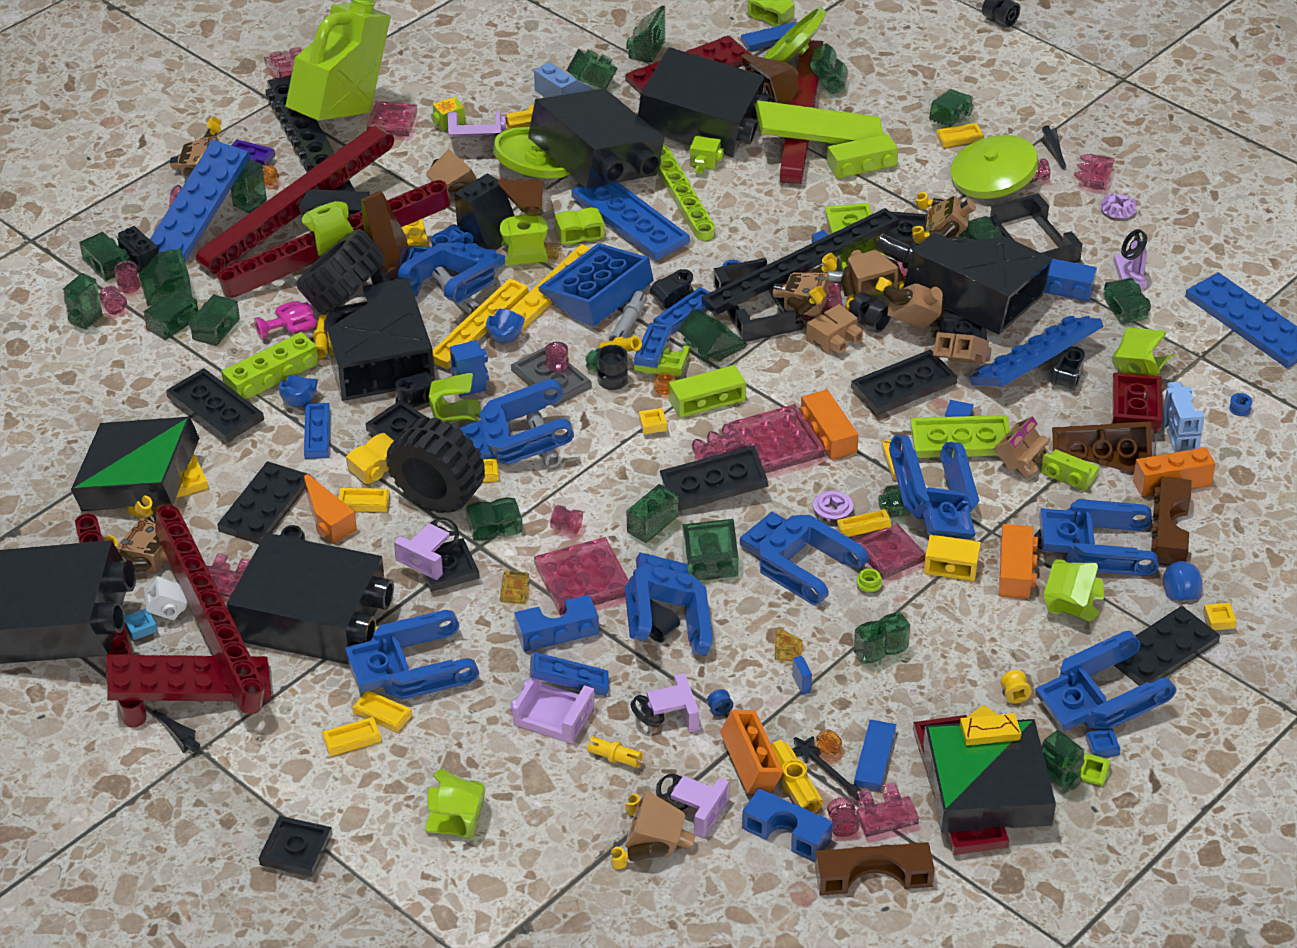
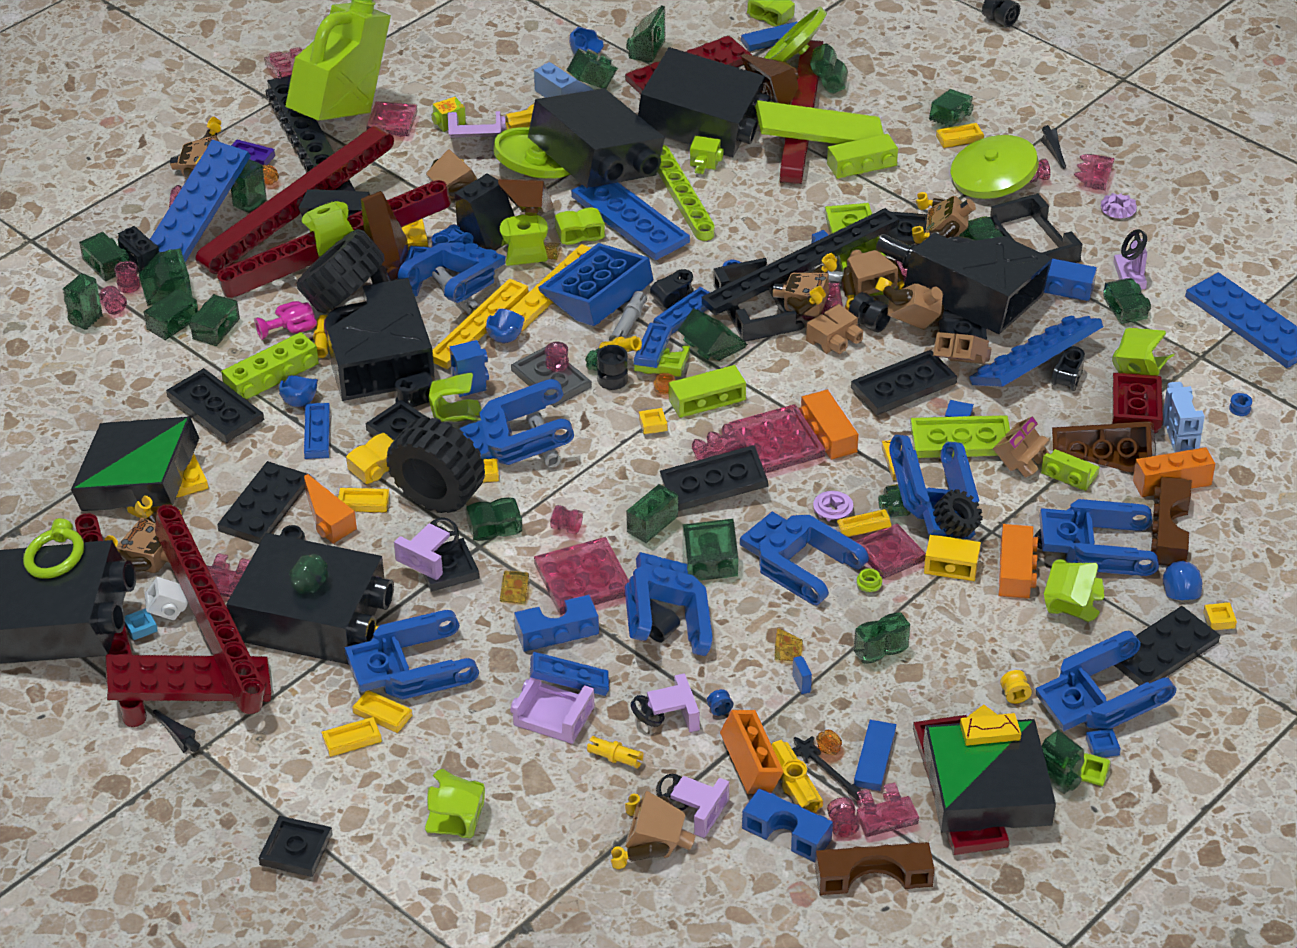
none -> lime piece [23,518,84,579]
none -> clear green head [289,554,329,594]
none -> blue hair [569,27,604,58]
none -> black tyre [933,489,983,539]

